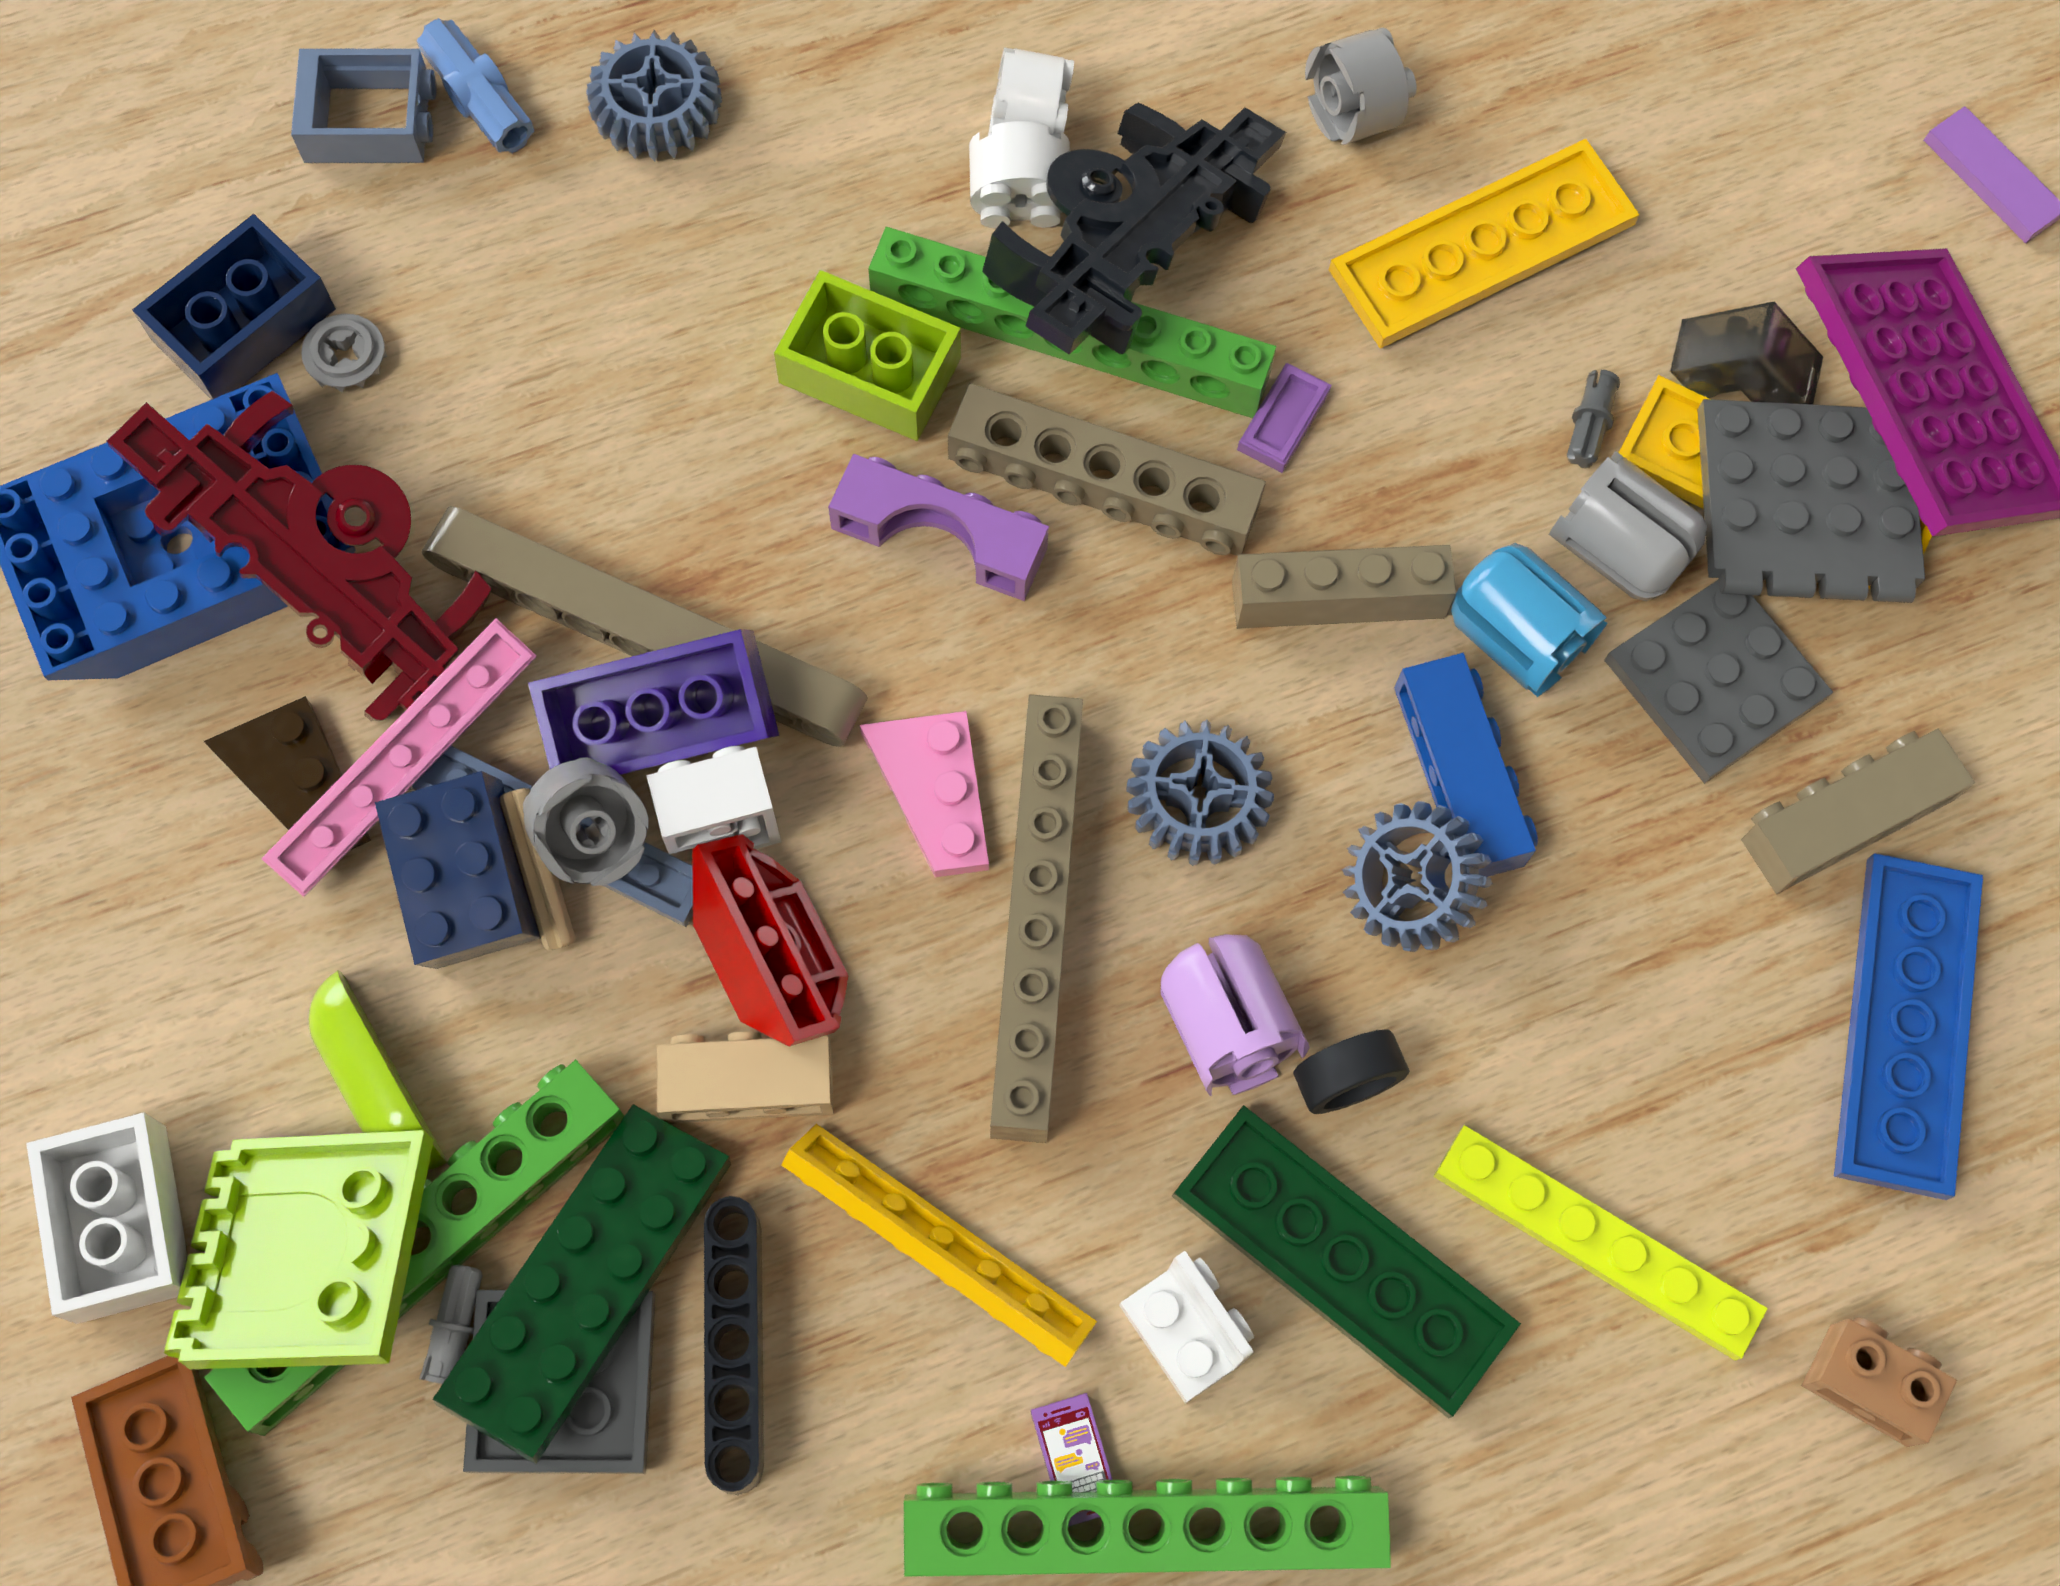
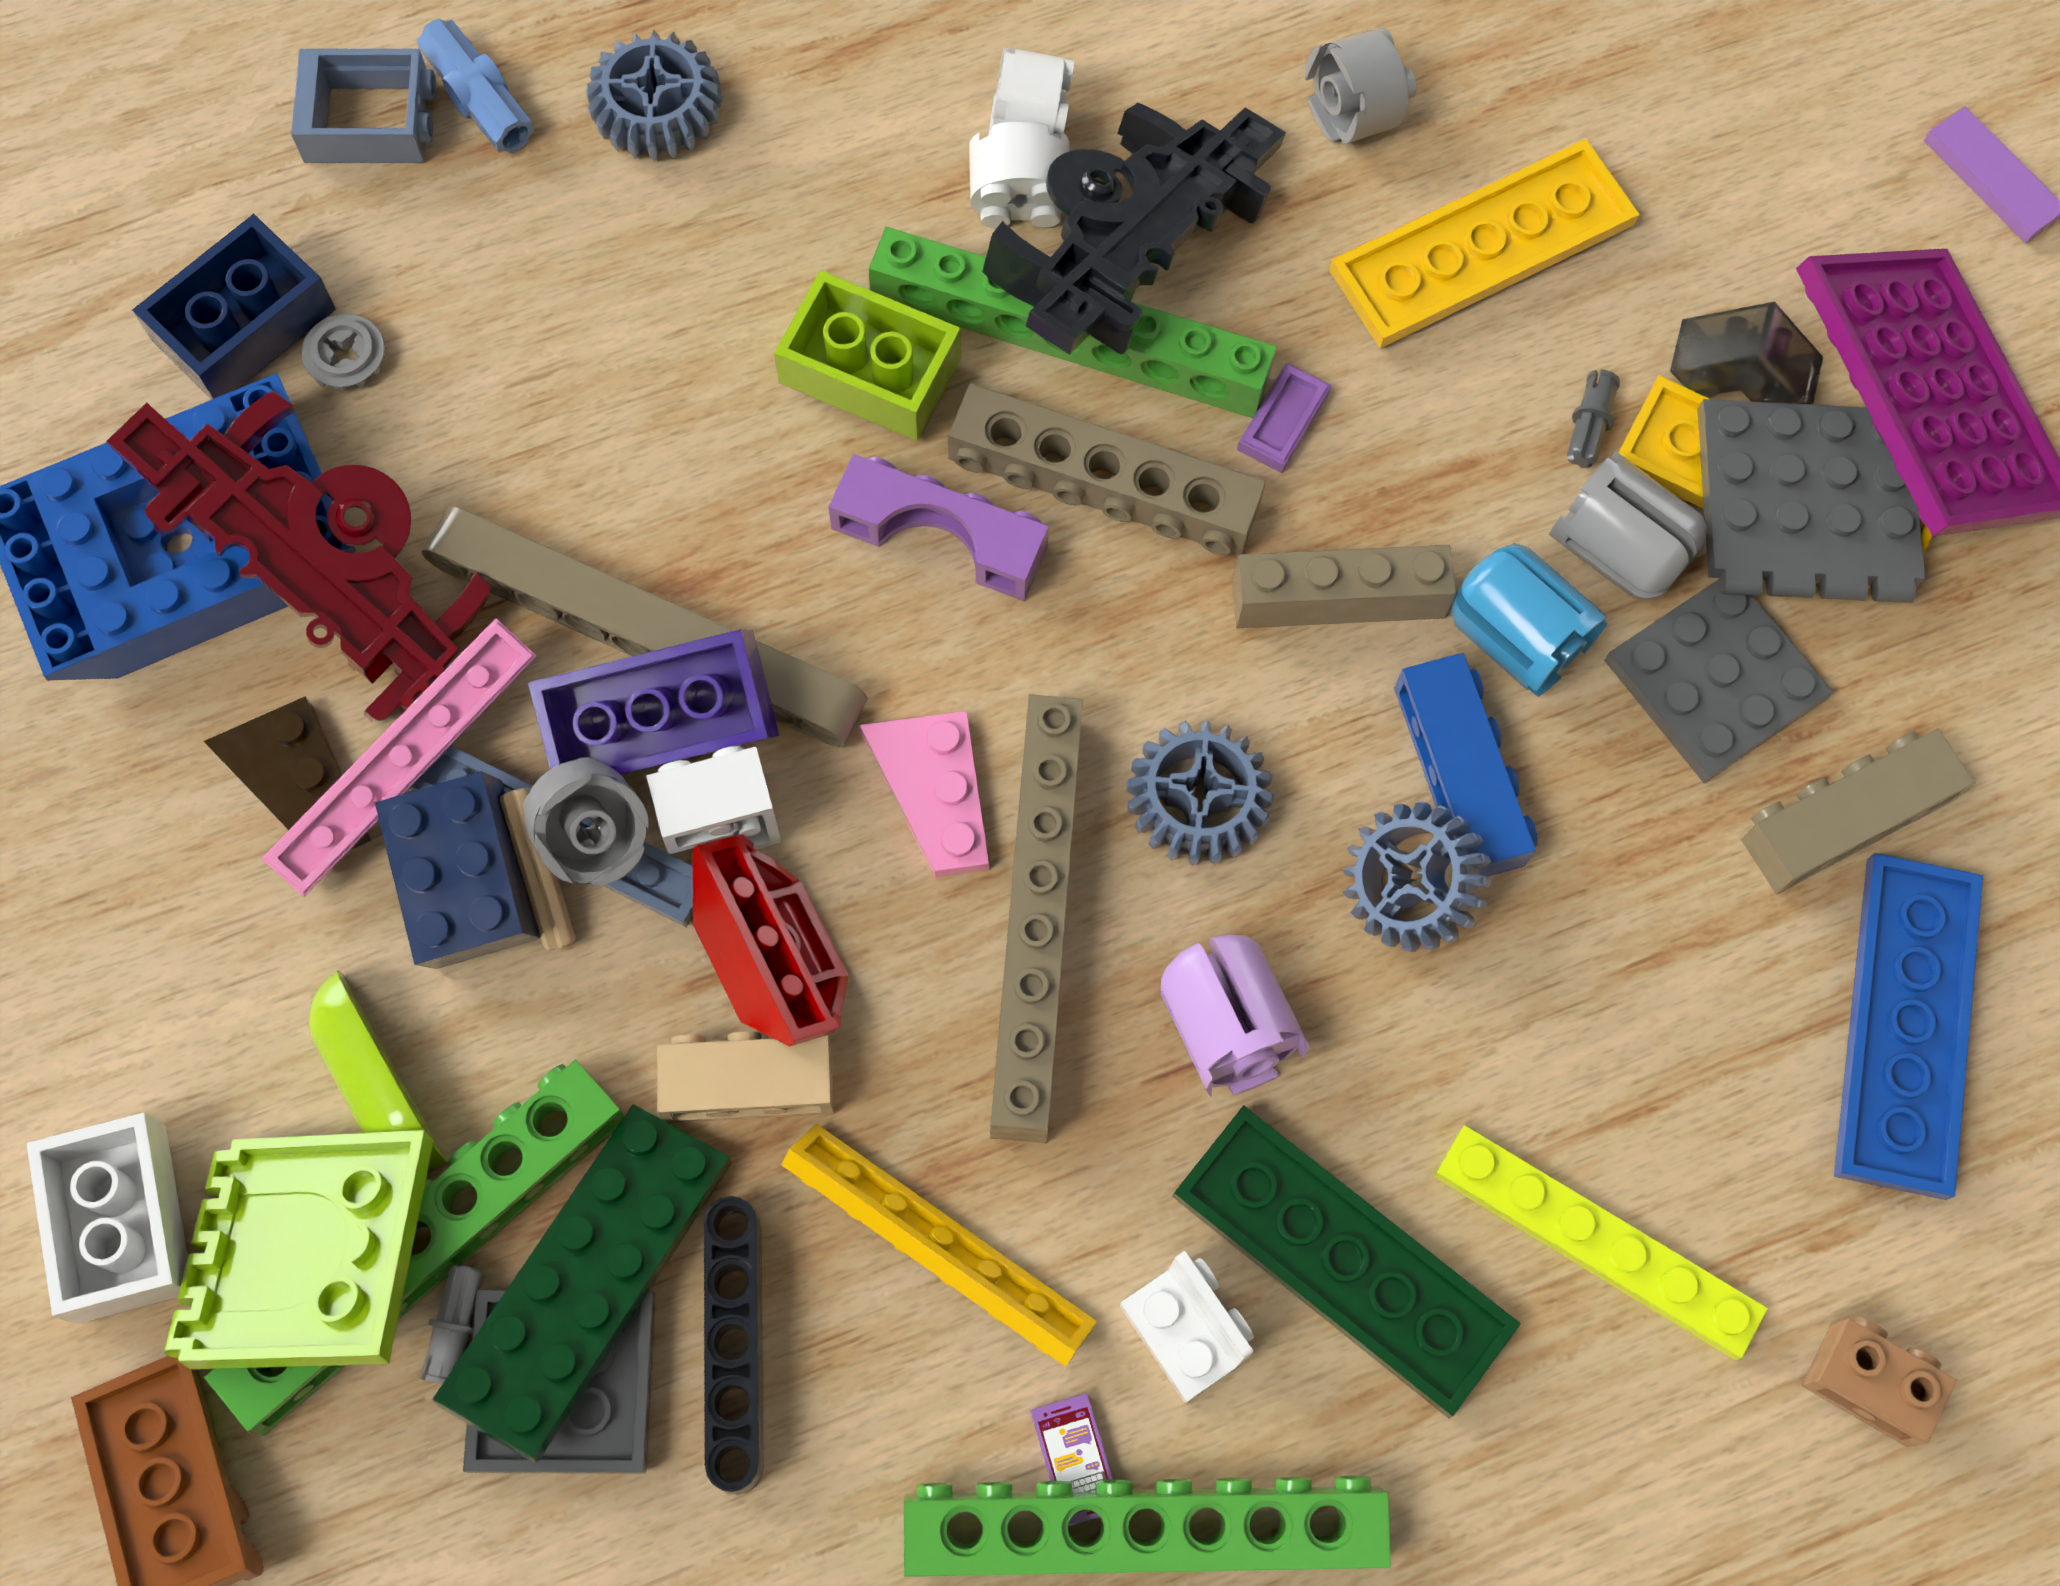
black tyre [1293,1029,1410,1114] -> none

